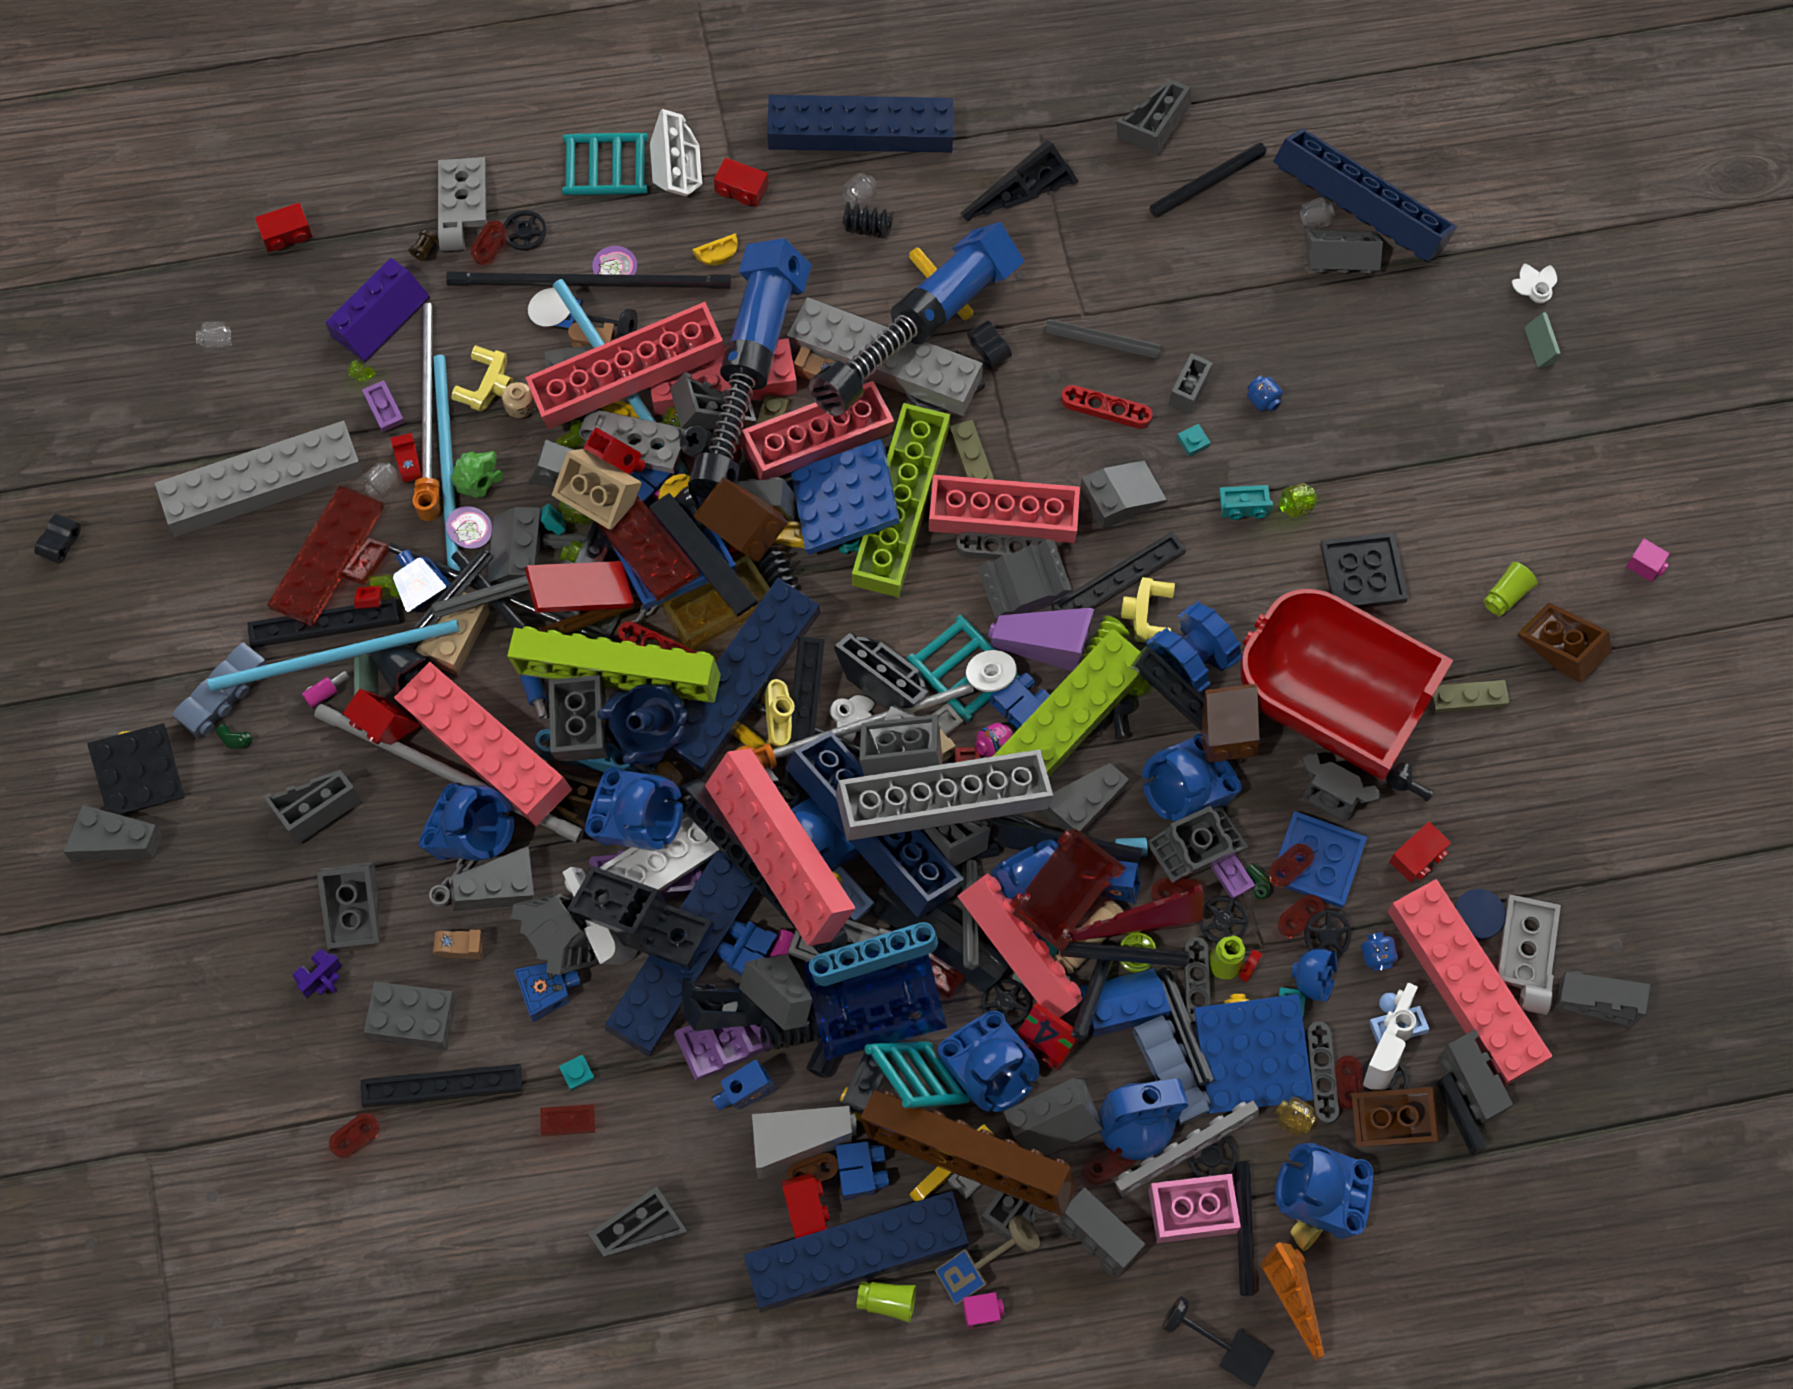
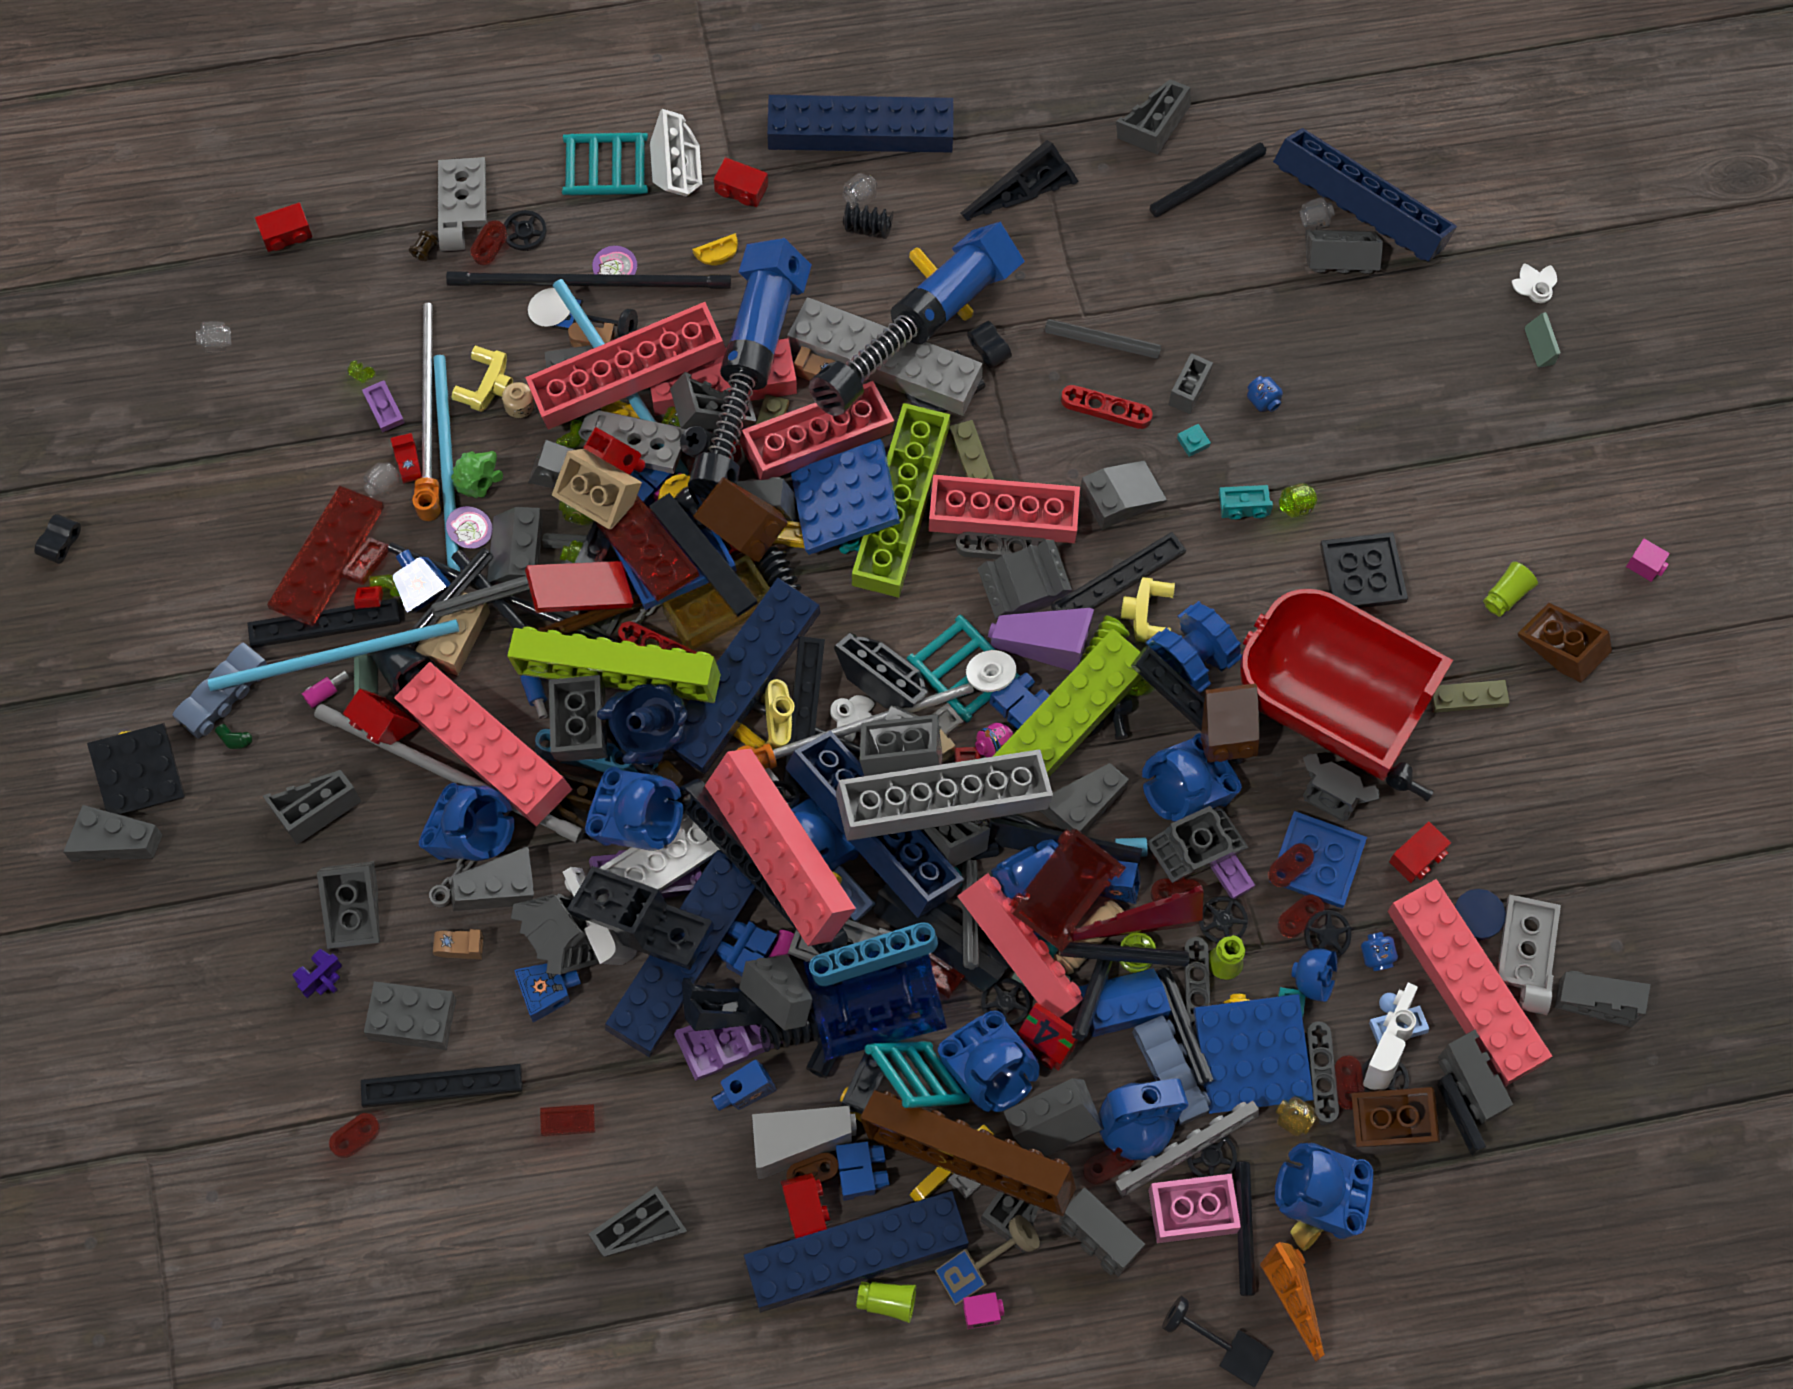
light grey brick [155,421,363,537] -> none
dark purple slope [326,258,430,362] -> none
teal plate [541,503,566,536] -> none
teal plate [559,1054,595,1092] -> none
red tile [1239,950,1262,983] -> none
dark green arm [1246,862,1270,900] -> none

